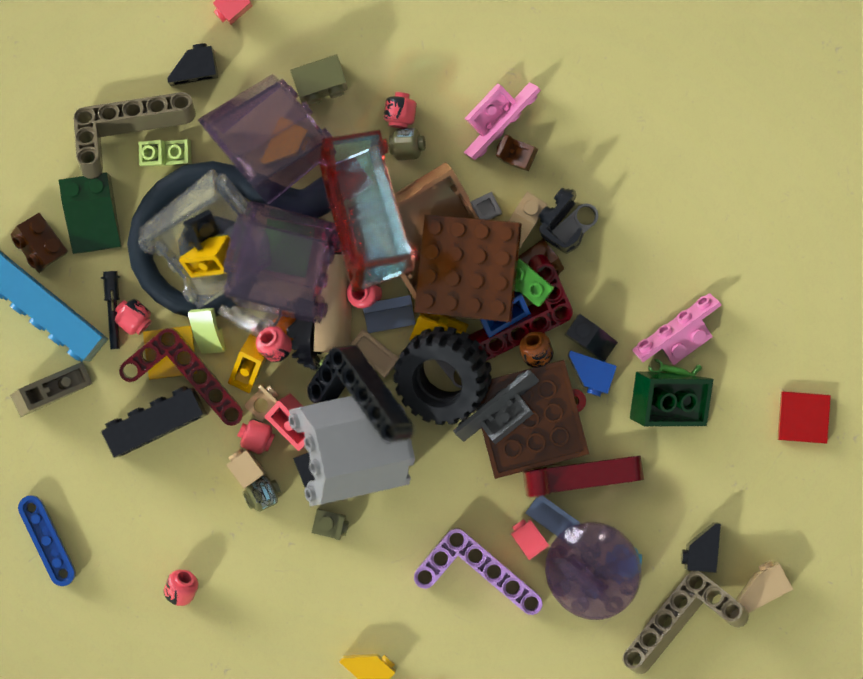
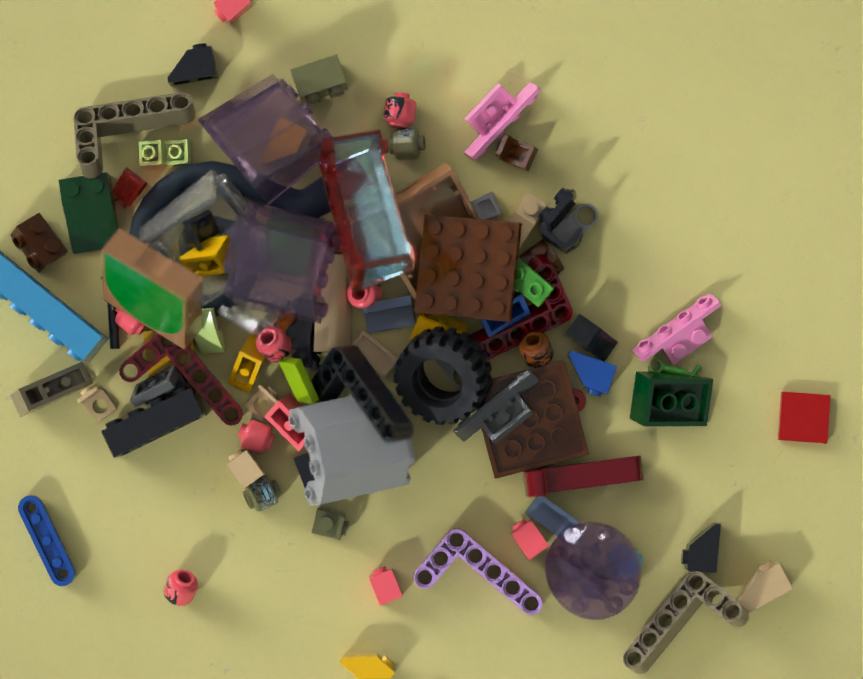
none -> tan bracket [77,385,116,422]
none -> tile [102,228,203,350]
none -> clear red slope [112,167,151,209]
none -> dark grey bracket [130,365,188,408]
none -> lime tile [279,357,319,404]
none -> coral brick [369,566,403,606]

